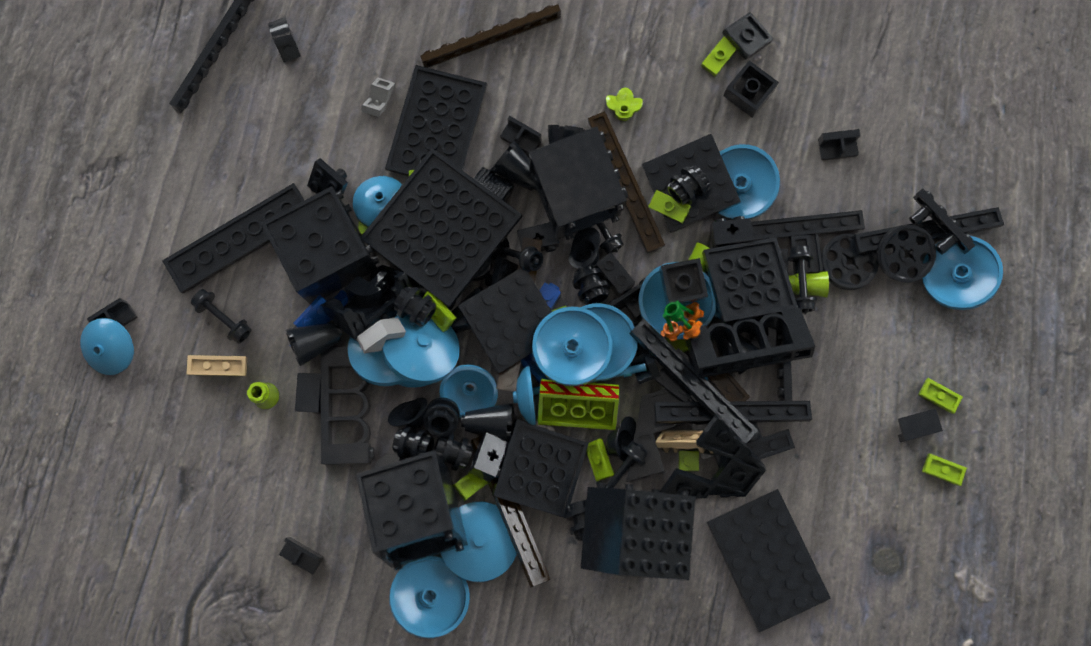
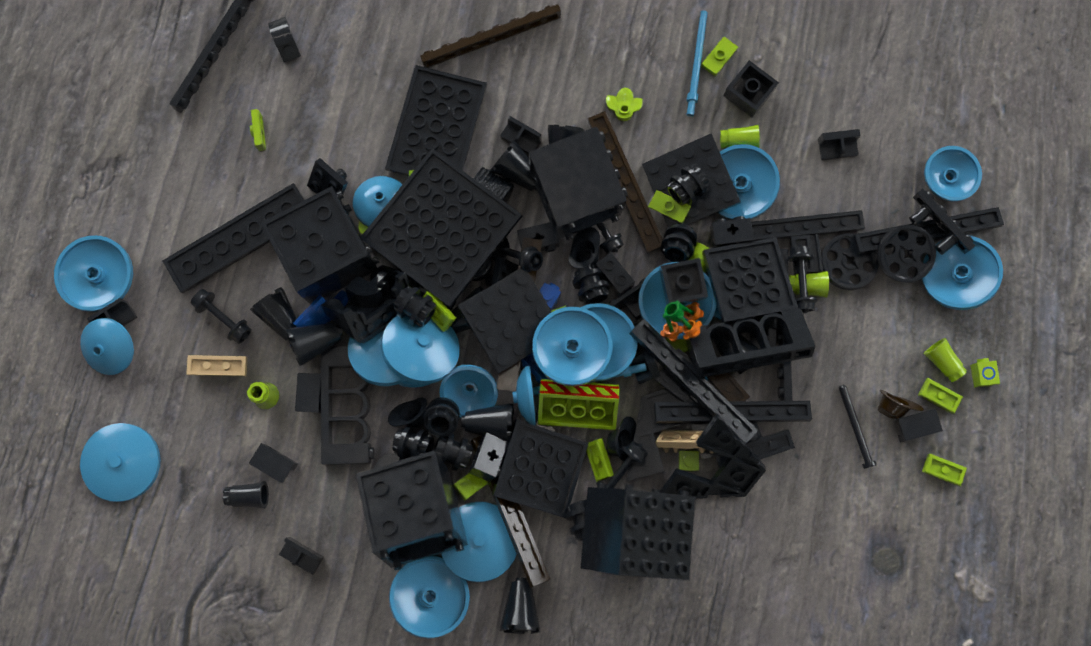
light grey slope [357,318,406,353] -> none
light grey slope [361,78,395,117] -> none
black plate [707,489,831,632] -> none
black tile [722,12,773,60] -> none
none -> dark azure dish [54,235,133,312]
none -> dark azure dish [80,423,161,502]
none -> black plant [223,481,269,509]
none -> black panel [249,443,298,483]
none -> lime plate [250,109,266,151]
none -> black cone [250,287,297,341]
none -> black cone [499,578,540,634]
none -> black piece [661,223,697,262]
none -> dark azure bar [687,11,708,117]
none -> lime plant [720,125,760,149]
none -> black bar [839,385,877,469]
none -> dark brown piece [878,390,924,419]
none -> dark azure dish [924,146,982,202]
none -> lime plant [924,338,967,382]
none -> lime brick [970,358,1000,388]

